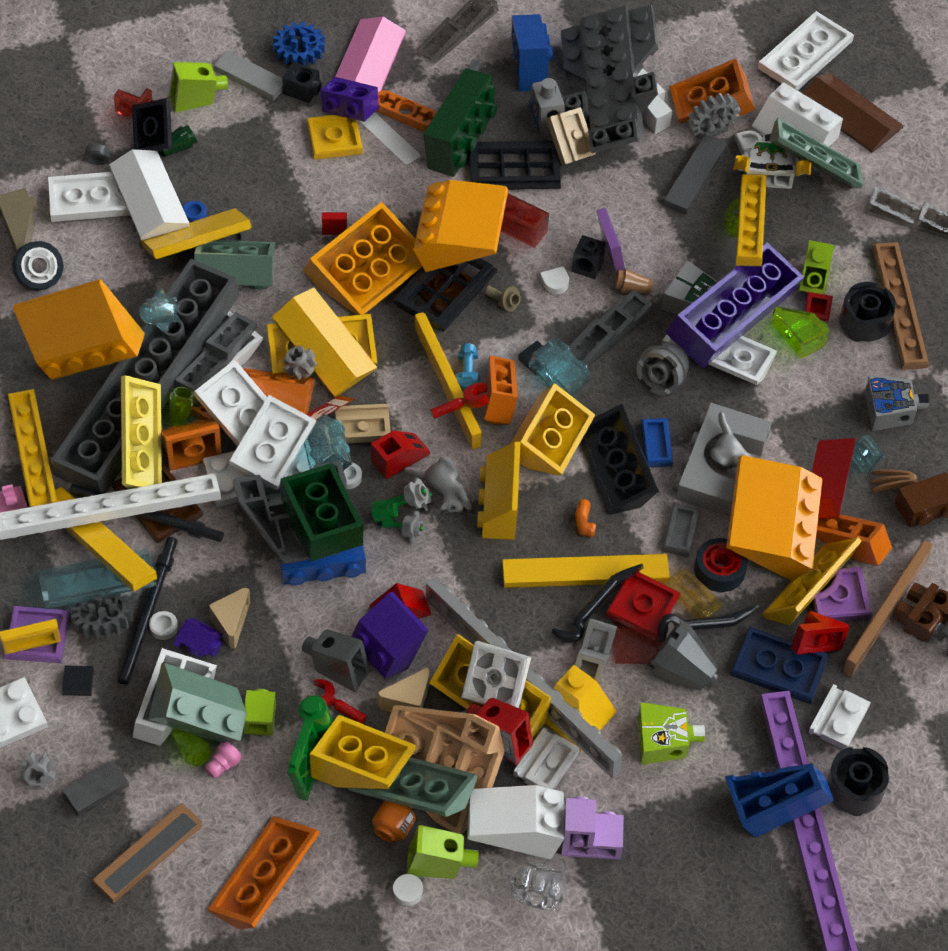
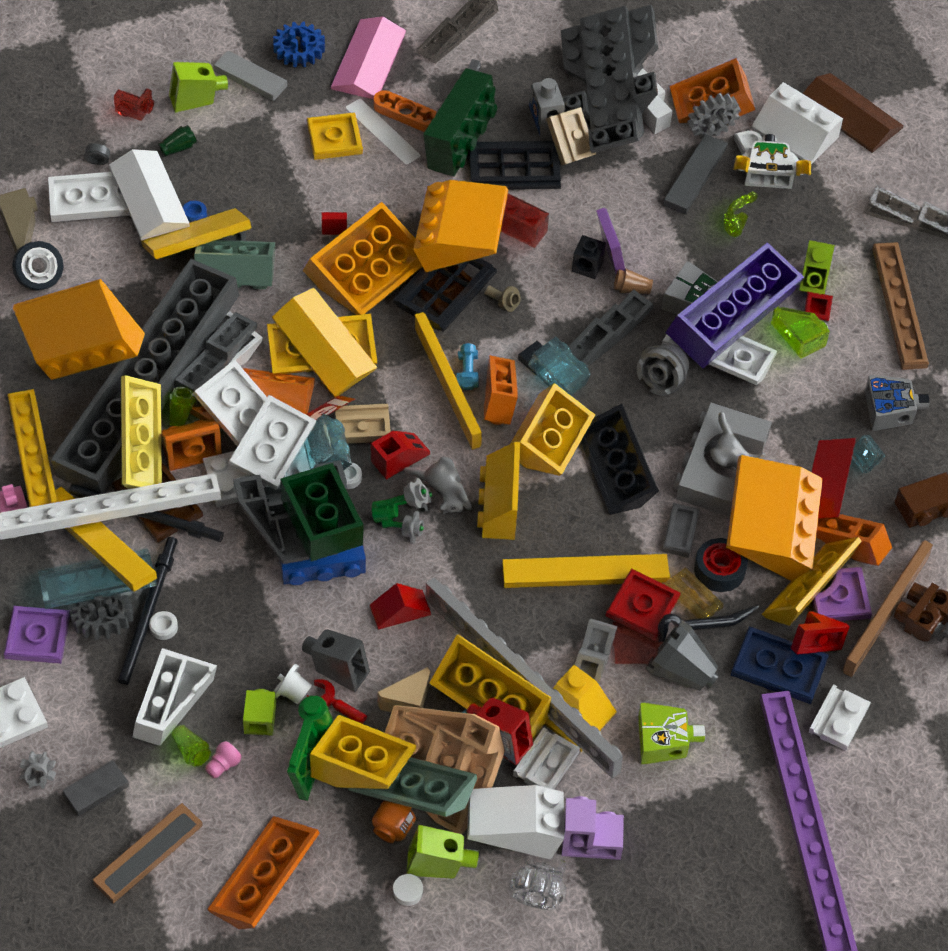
yellow tile [0,619,61,654] -> none
black tile [62,665,94,696] -> none
black slope [132,98,172,151] -> none
clear light blue rock [139,289,180,331] -> none
sand green slope [149,663,247,743] -> none
dark purple brick [173,618,223,657] -> none
tan slope [209,588,250,650] -> none
black brick [282,62,322,103] -> none
light grey gear [283,345,317,380] -> none
dark purple brick [320,77,379,122] -> none
dark purple slope [351,592,429,678] -> none
red piece [430,383,489,419] -> none
white piece [461,641,531,708] -> none
blue wedge [511,14,553,92] -> none
white tile [540,266,569,295] -> none
black piece [552,564,644,643] -> none
orange arm [575,499,596,537] -> none
blue tile [641,418,673,467] -> none
blue wedge [725,764,834,838] -> none
yellow tile [736,174,767,266] -> none
white plate [758,11,854,91] -> none
sand green slope [769,118,864,189] -> none
black brick [827,747,889,816] -> none
black brick [840,282,896,342] -> none
medium nougat piece [871,469,918,493] -> none
none -> white piece [273,664,312,705]

